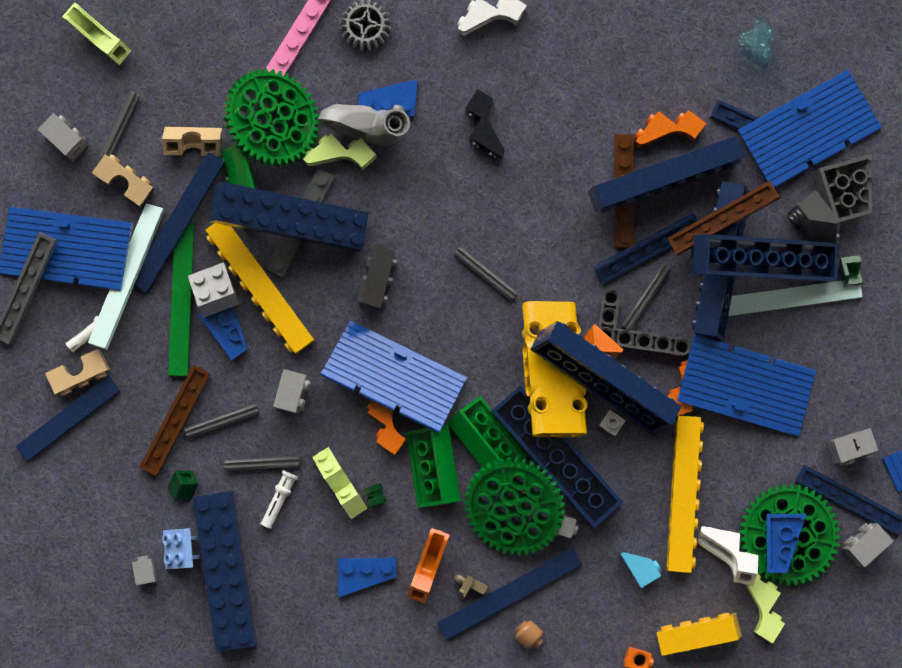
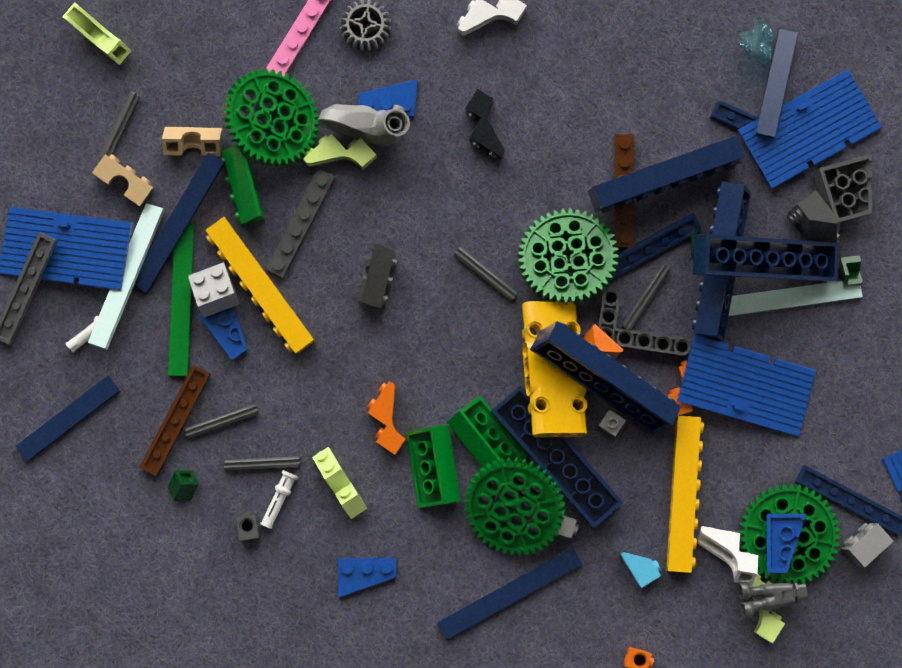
light grey brick [37,113,88,162] -> none
tan arch [45,349,110,397] -> none
light grey brick [132,555,158,585] -> none
light blue plate [162,528,199,569] -> none
dark blue brick [193,491,257,652] -> none
dark blue brick [209,181,369,251] -> none
light grey brick [273,369,311,415] -> none
door [320,321,467,433] -> none
dark green wheel [363,483,387,507] -> none
orange arch [407,528,449,604] -> none
dark tan piece [454,574,488,600] -> none
medium nougat head [514,620,543,650] -> none
orange arch [634,110,707,148] -> none
yellow wedge [657,612,742,656] -> none
reddish brown plate [668,181,780,256] -> none
light grey brick [827,428,878,466] -> none
none -> dark grey brick [236,512,260,541]
none -> green gear [518,208,619,305]
none -> dark grey piece [738,582,808,619]
none -> dark blue tile [755,28,798,139]

